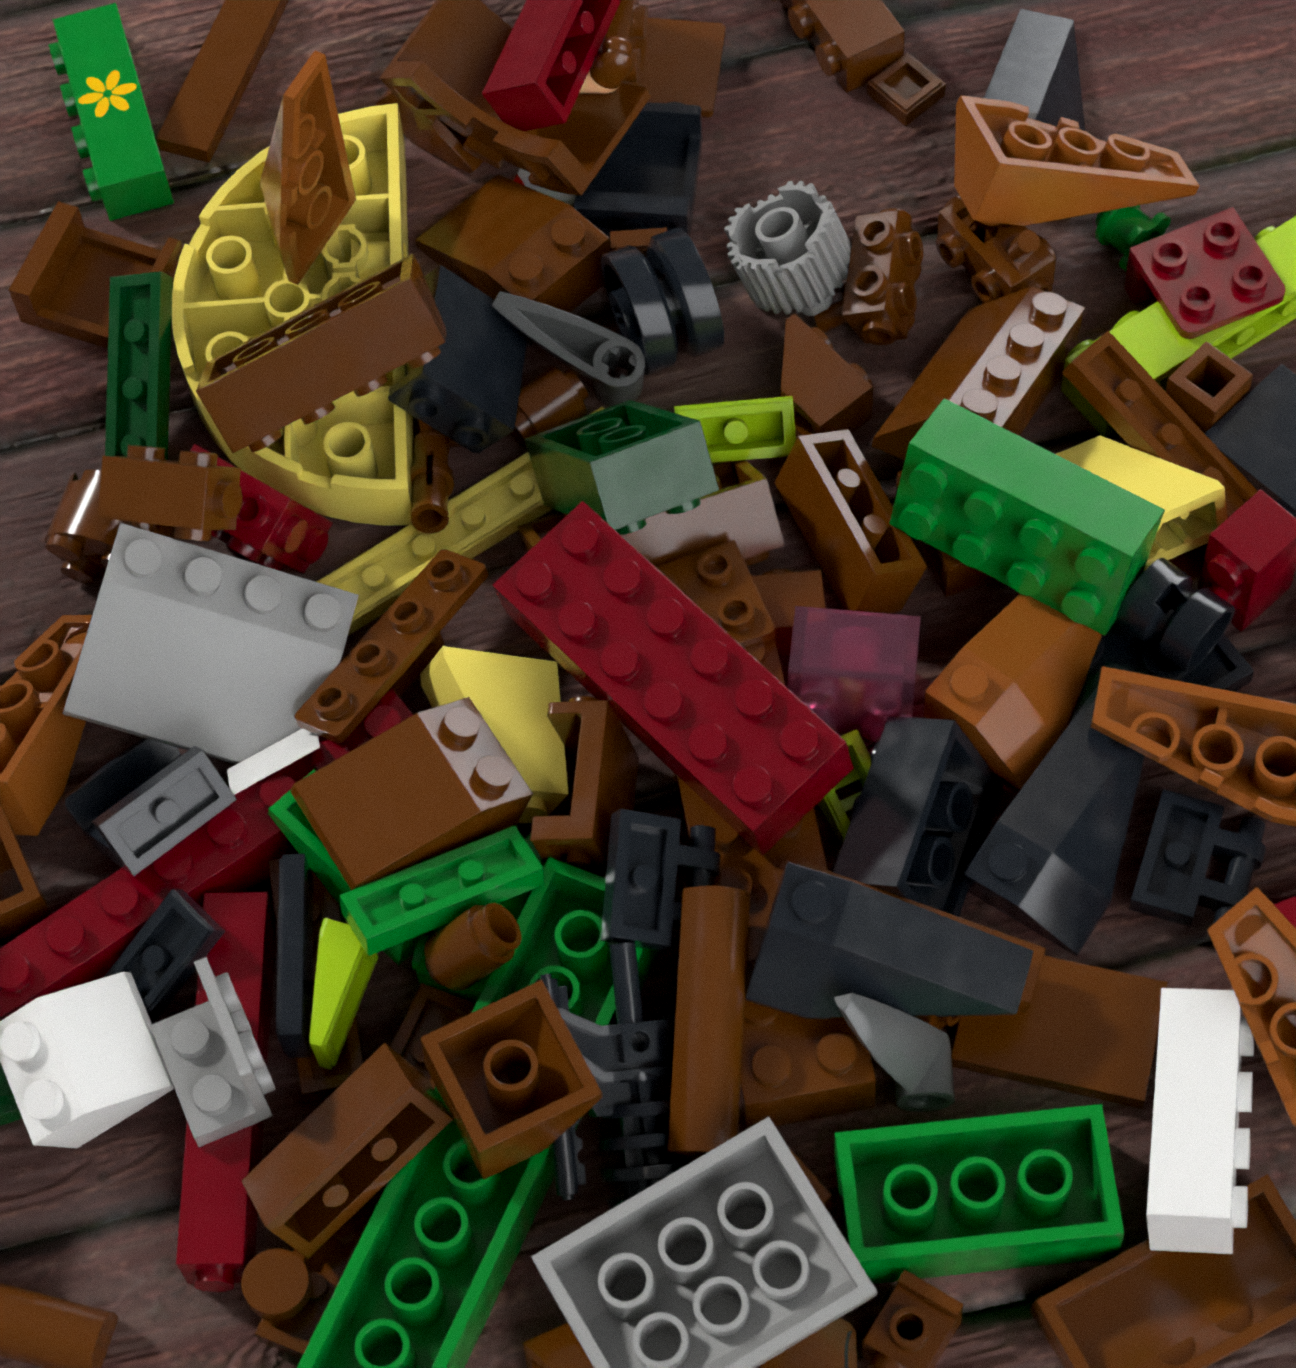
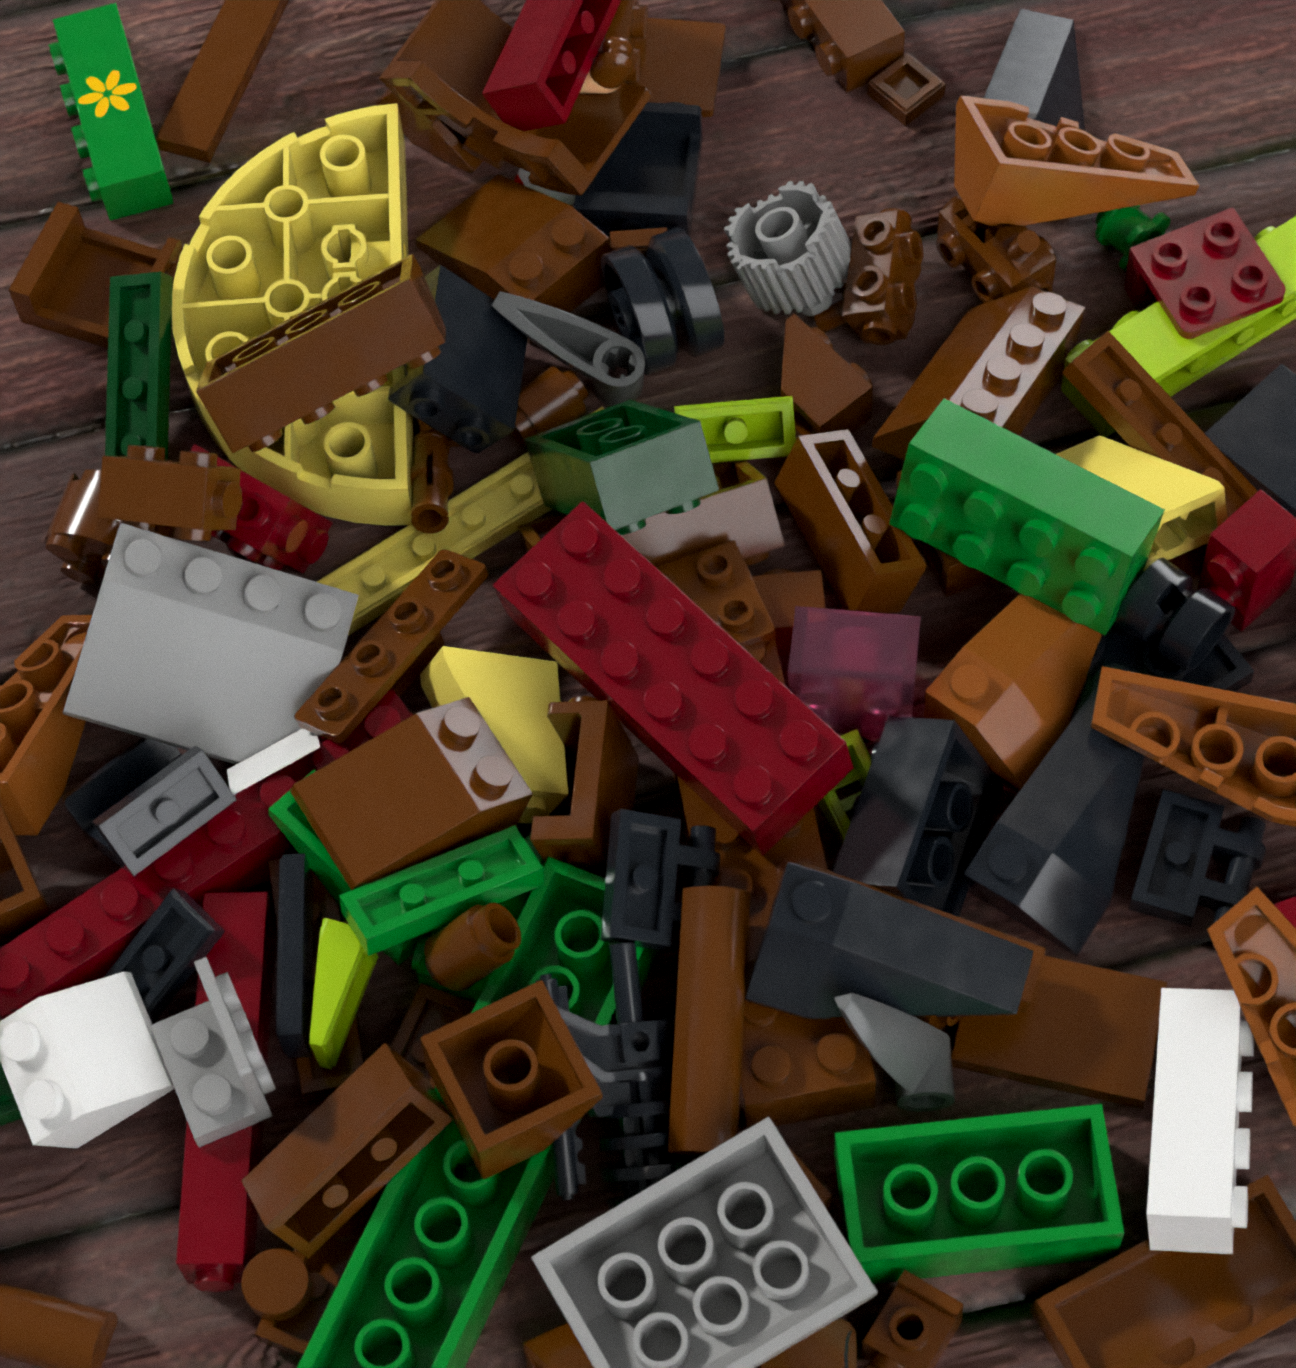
dark orange wedge [260,50,356,285] -> none
reddish brown brick [1166,341,1253,433] -> none

